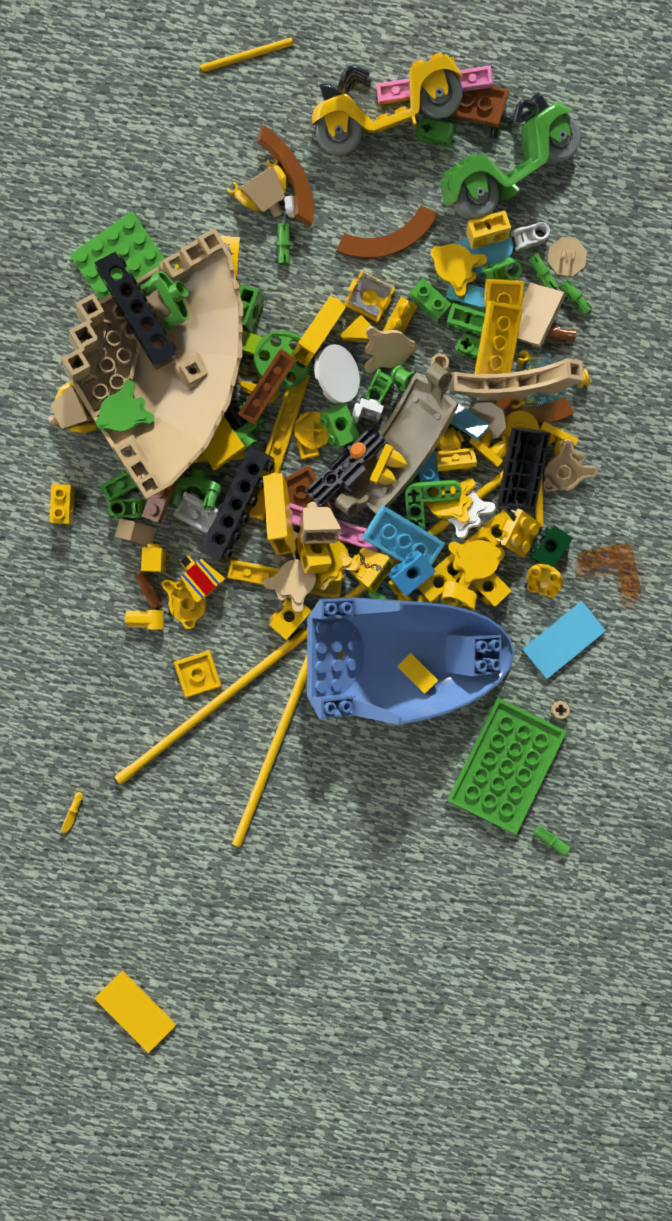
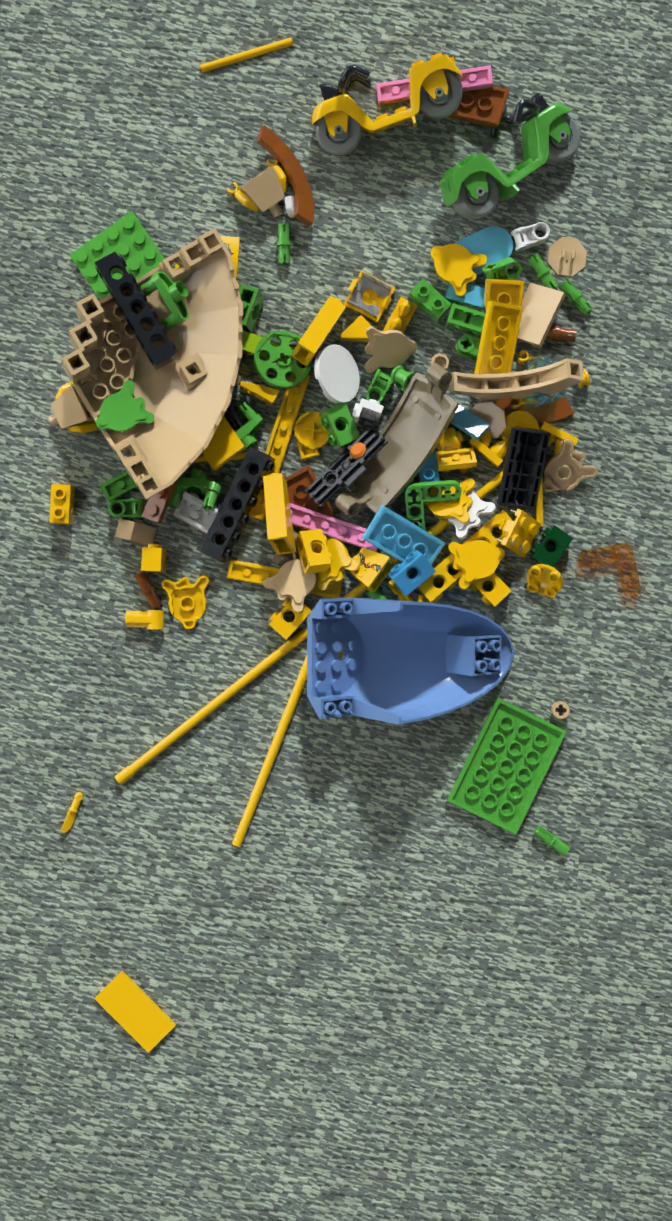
yellow tile [174,650,222,698] -> none
torso [180,555,226,603] -> none
dark orange plate [238,348,297,425] -> none
tan torso [300,502,341,544] -> none
dark orange tile [336,205,438,259] -> none
yellow tile [370,444,407,485] -> none
yellow tile [397,653,438,694] -> none
bright green piece [416,119,454,148] -> none
yellow beam [441,581,477,611] -> none
yellow brick [466,211,511,249] -> none
medium azure tile [522,601,606,679] -> none

